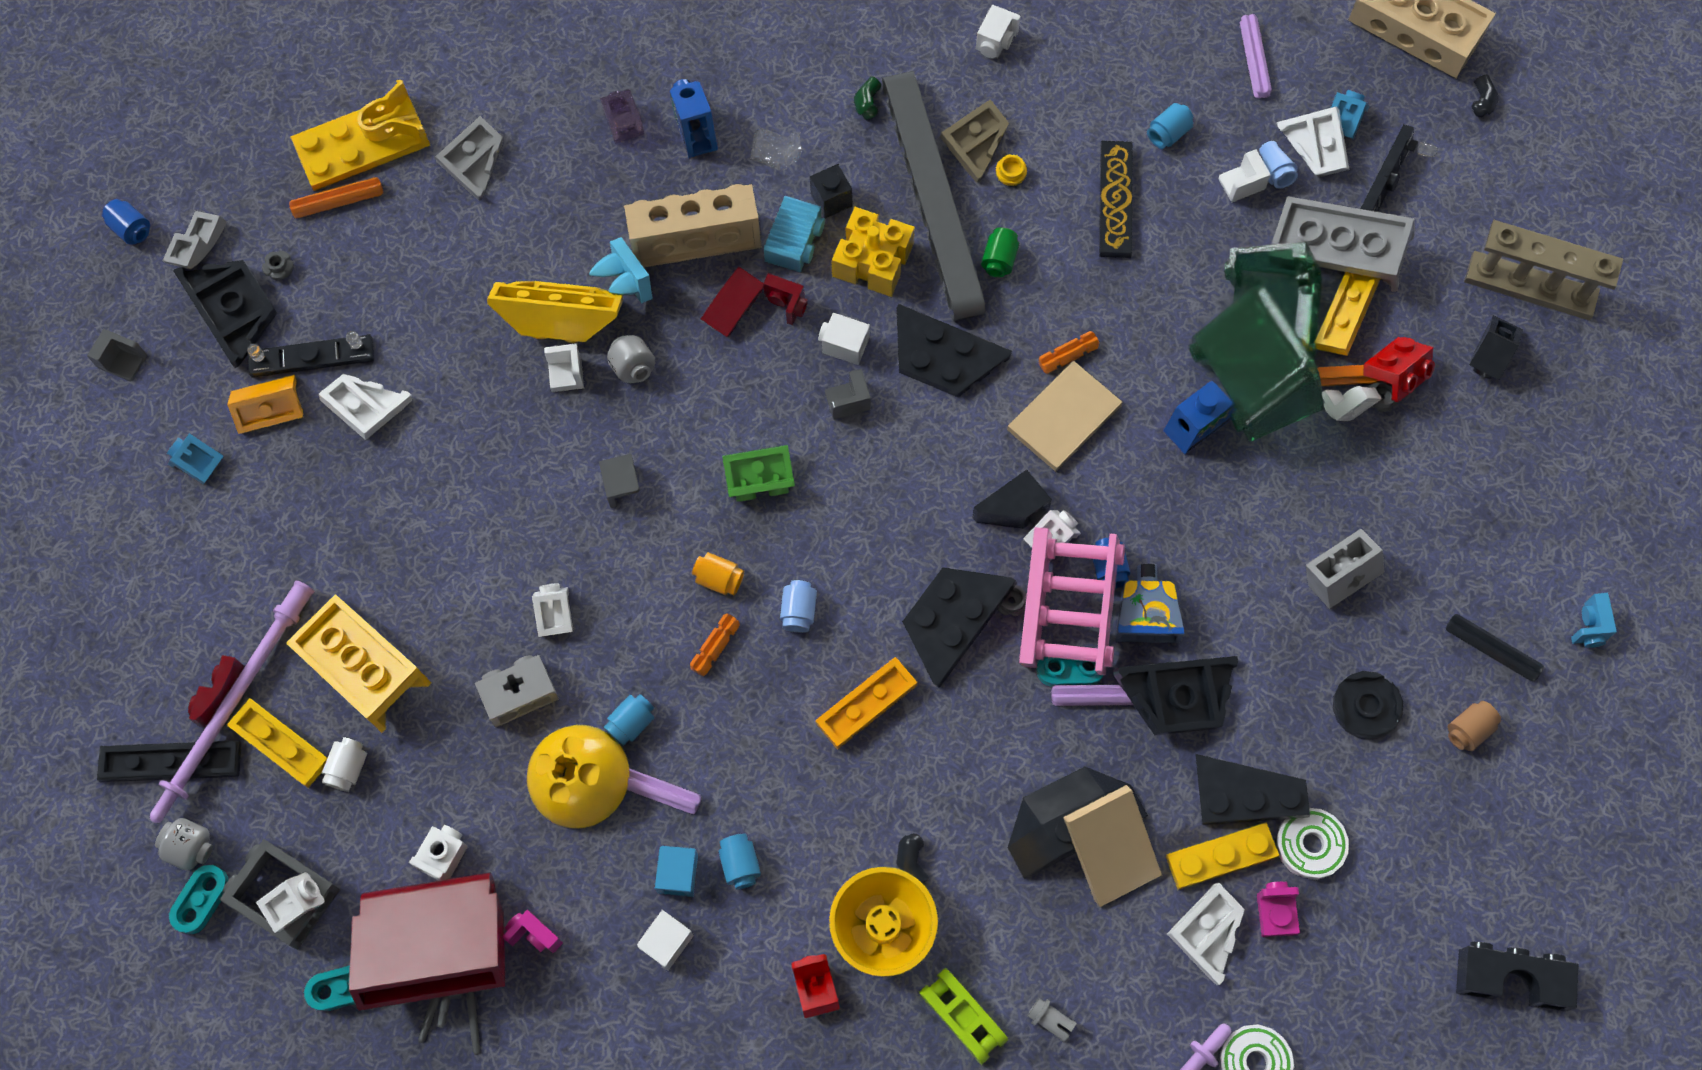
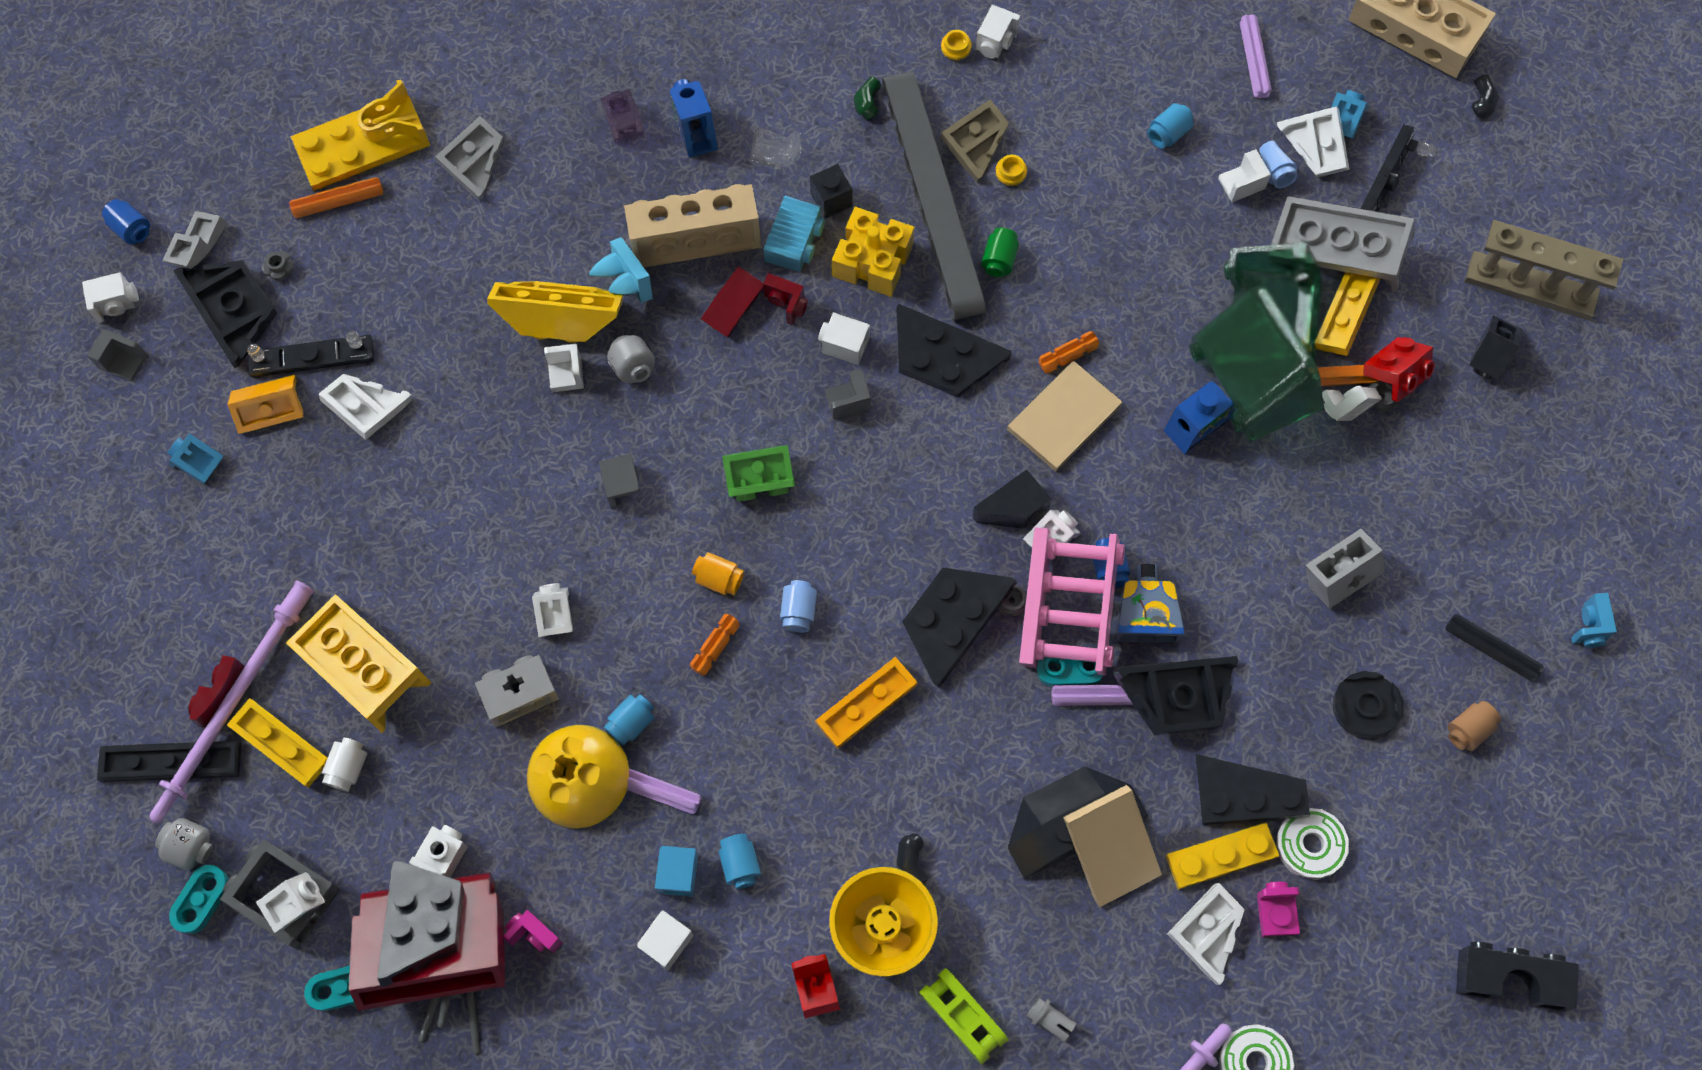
black tile [1099,140,1133,258] -> none
none -> white brick [82,272,139,323]
none -> wing [377,861,464,987]
none -> yellow plate [941,30,972,60]

